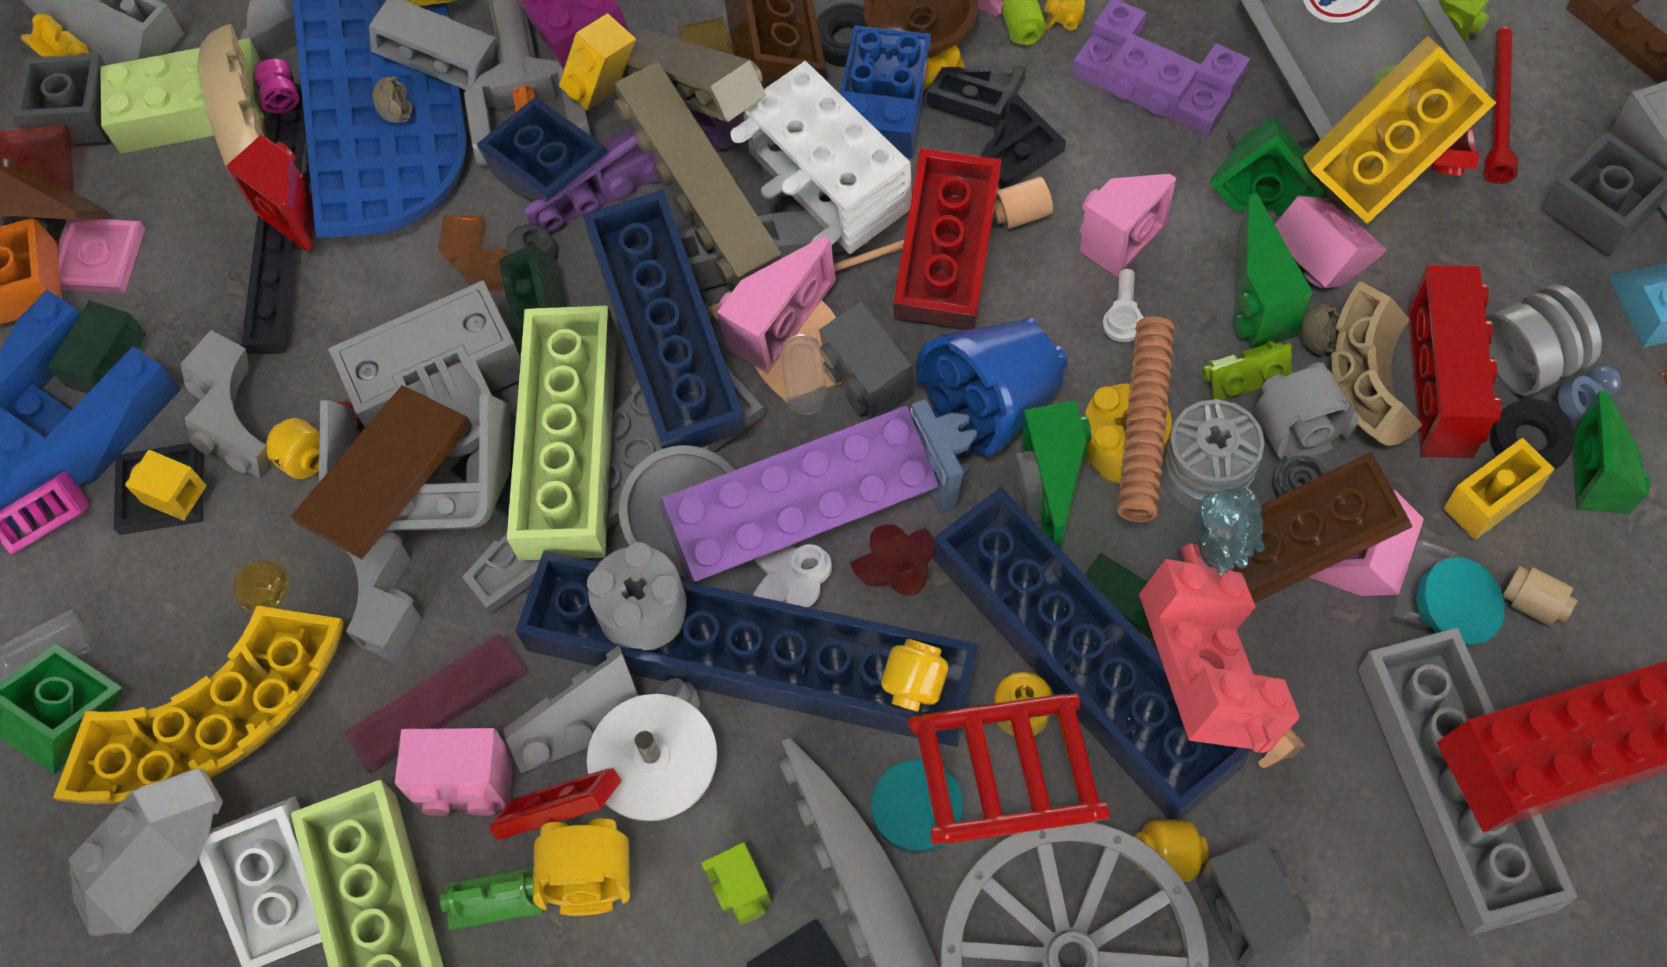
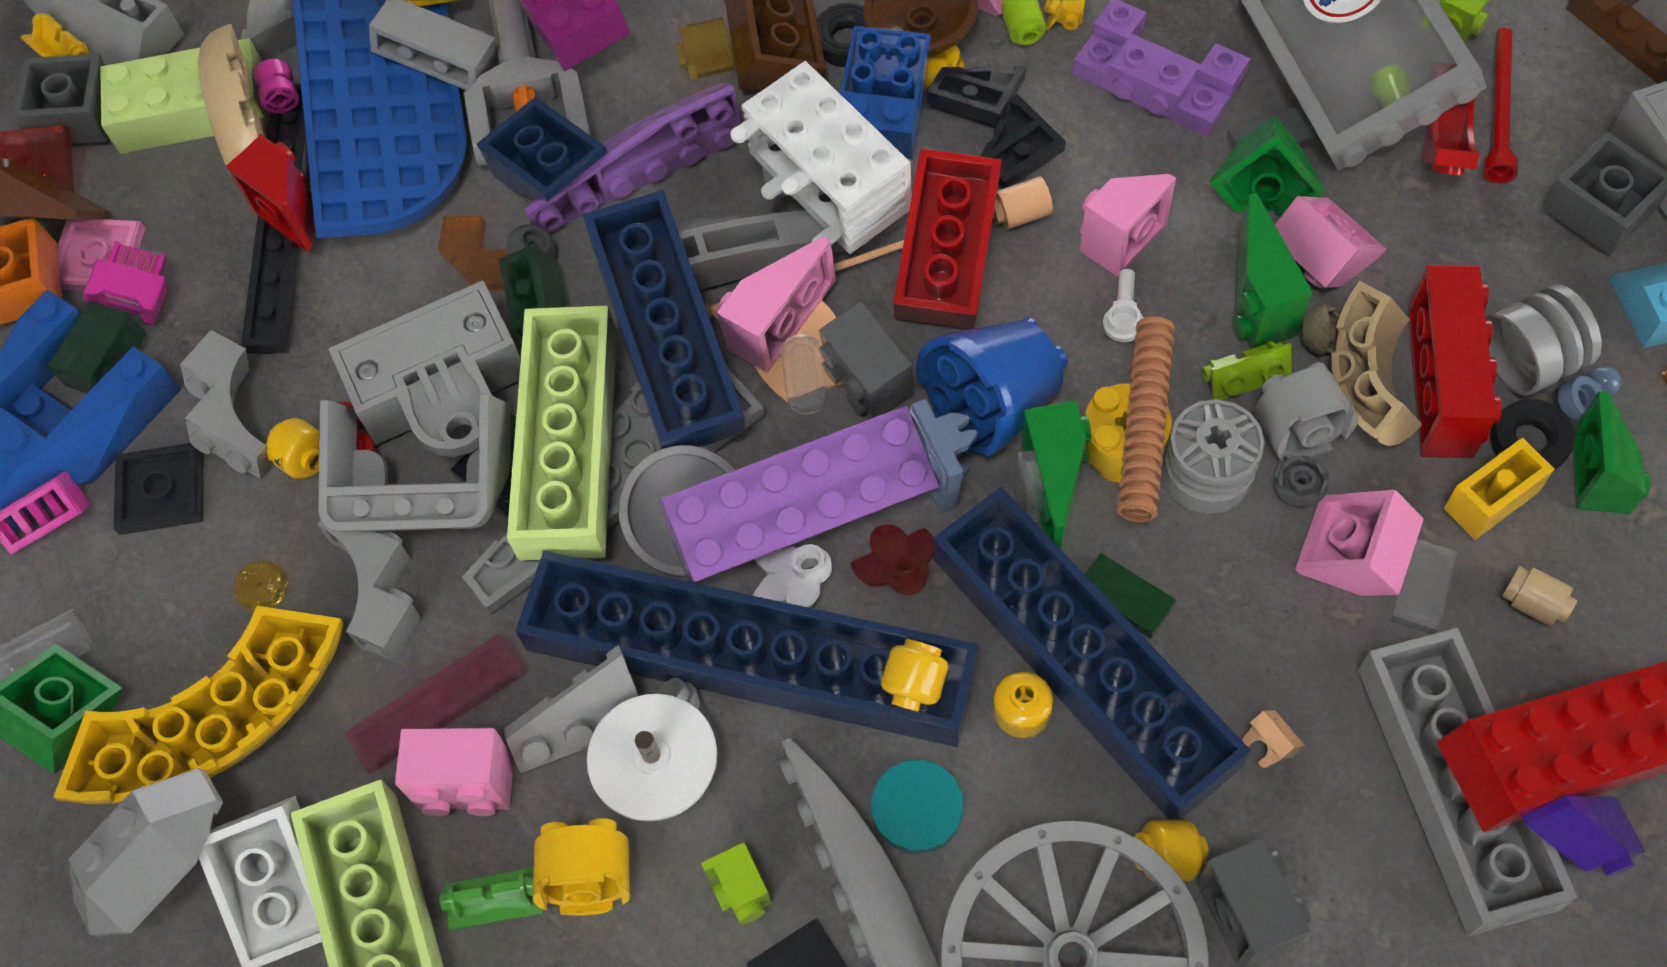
yellow brick [125,450,207,521] -> none
reddish brown tile [291,385,472,559] -> none
dark tan plate [372,76,412,124] -> none
red tile [488,768,622,840] -> none
yellow brick [559,13,636,111] -> none
light grey brick [587,542,687,651] -> none
dark tan brick [614,61,782,288] -> none
dark tan brick [622,29,766,122] -> none
red bar [908,693,1110,845] -> none
coral brick [1139,543,1300,753] -> none
clear light blue hair [1198,487,1265,575] -> none
reddish brown tile [1208,451,1413,603] -> none
yellow brick [1303,36,1496,224] -> none
teal tile [1416,557,1505,647] -> none
none -> dark pink piece [83,241,167,326]
none -> dark purple slope [1522,795,1646,877]

